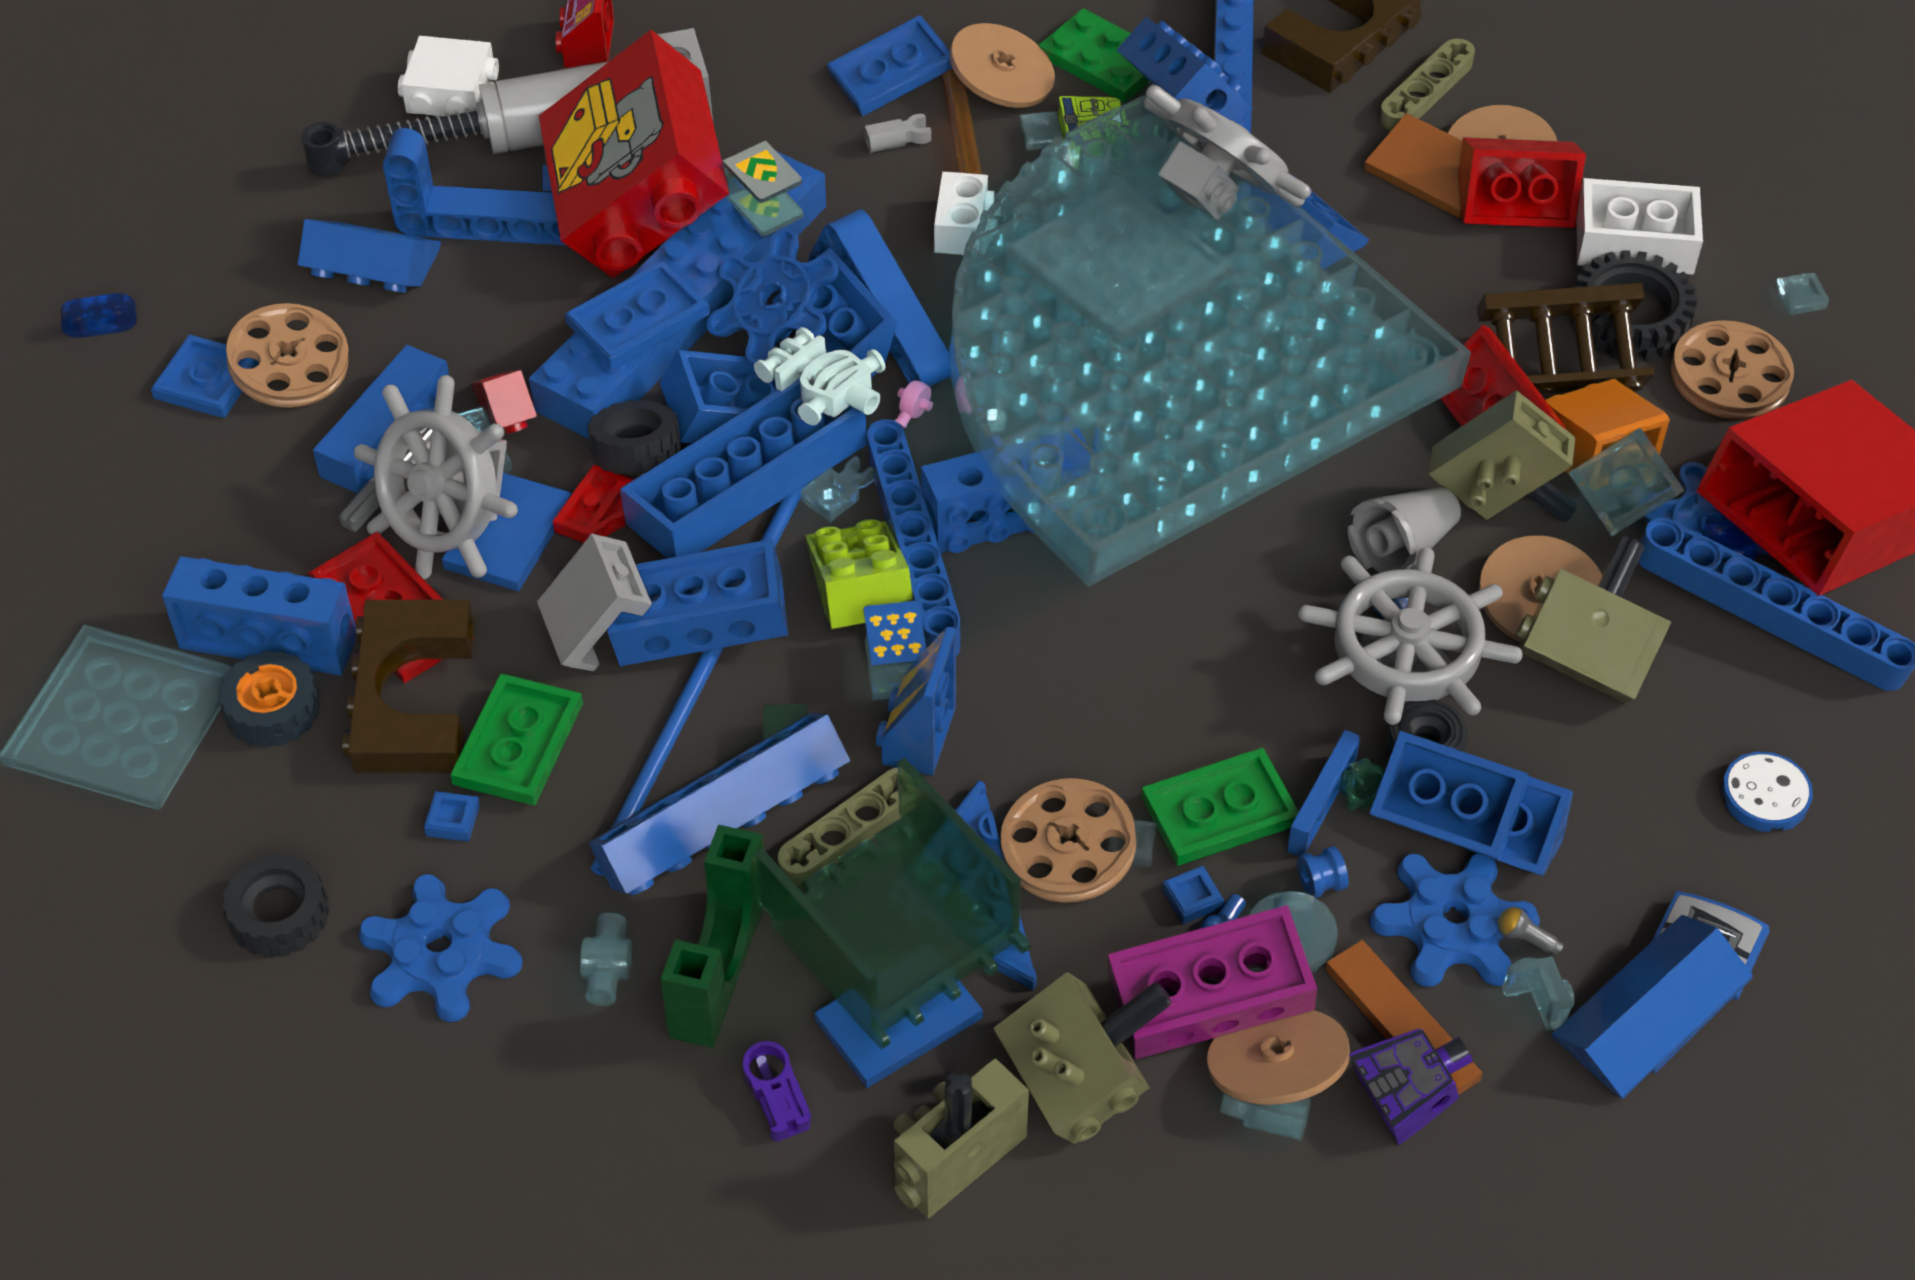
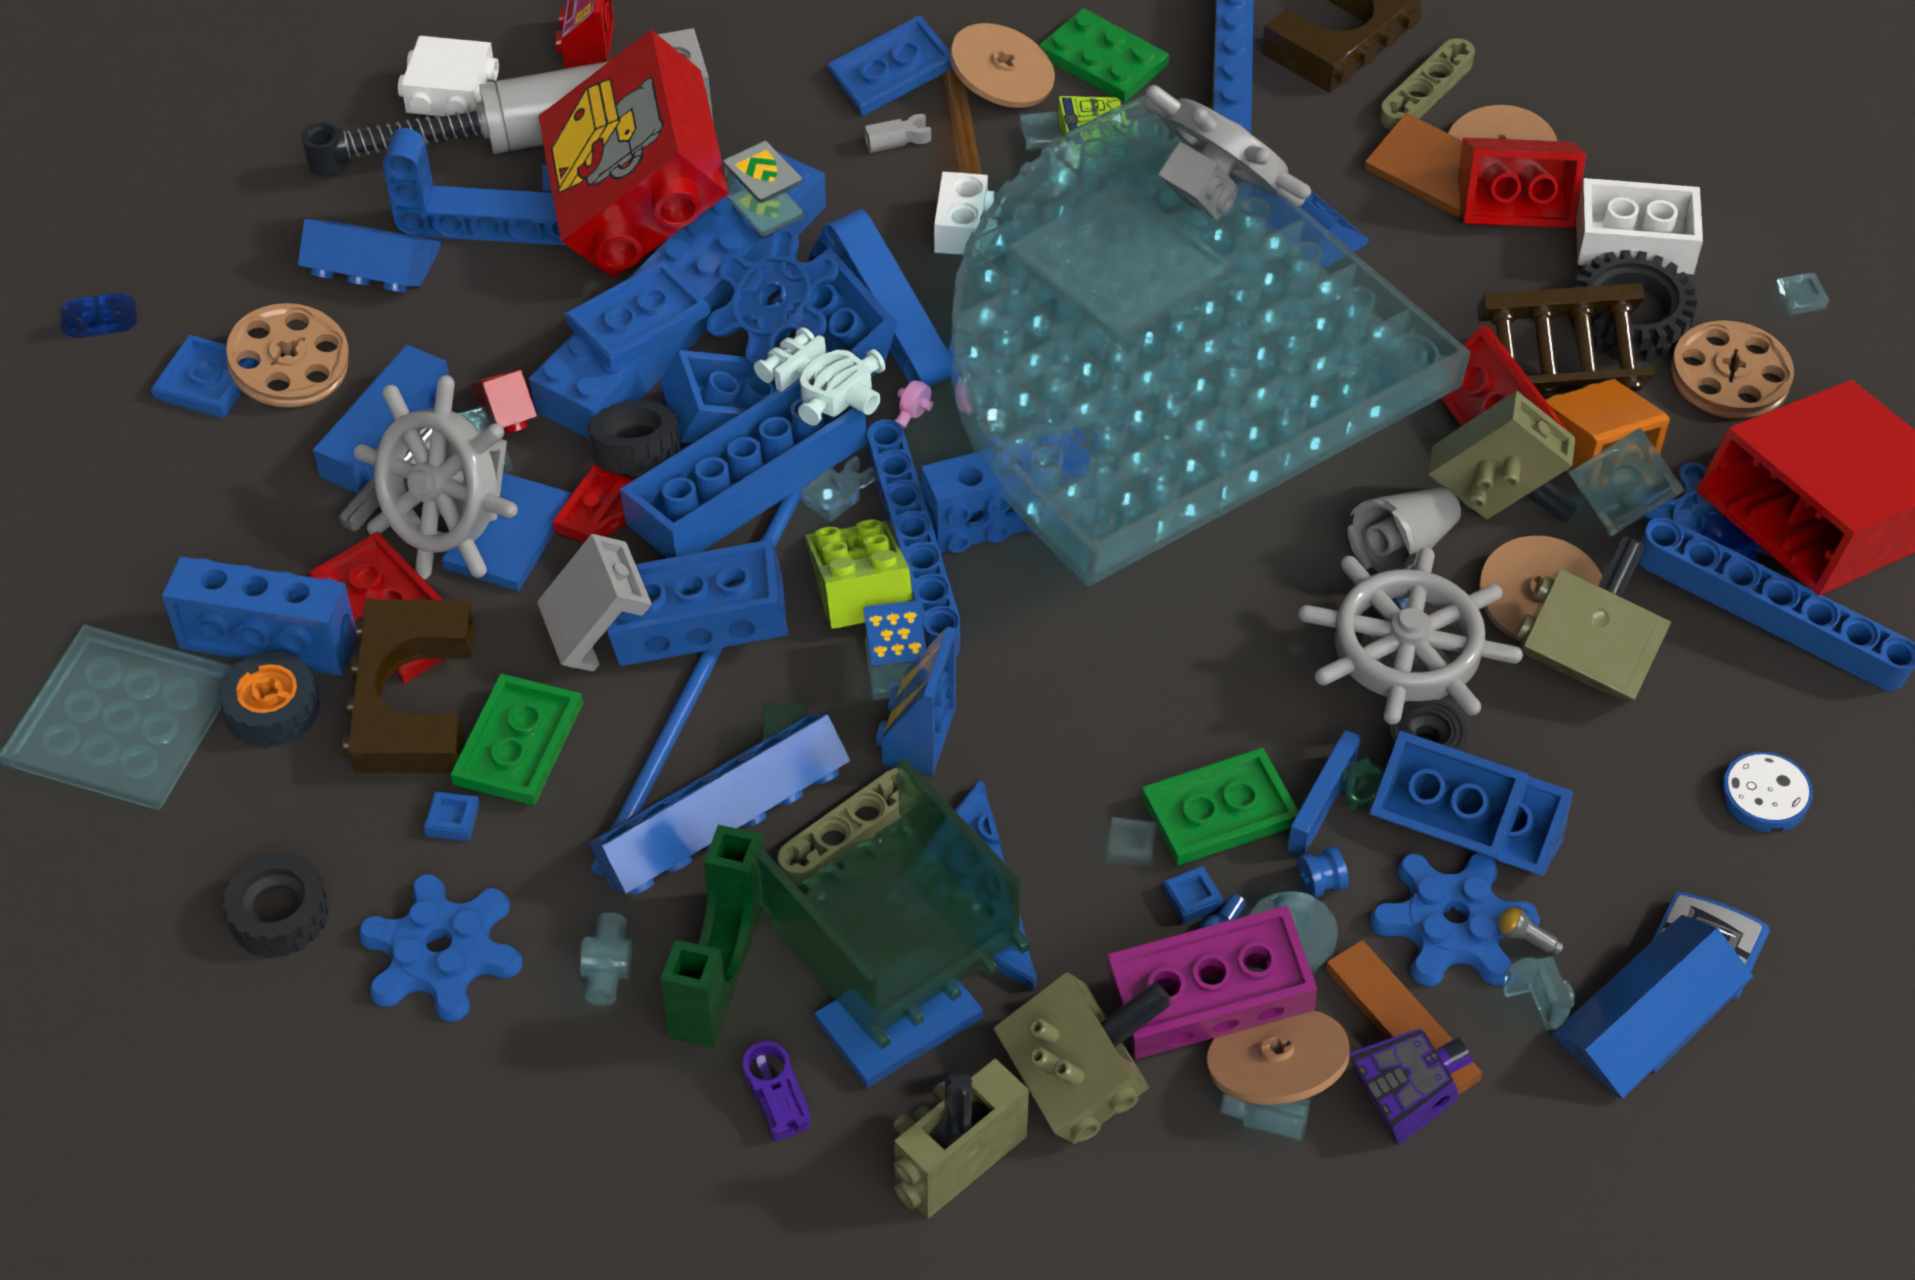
medium nougat wedge [1001,778,1137,903] -> none
blue brick [1116,17,1253,124] -> none

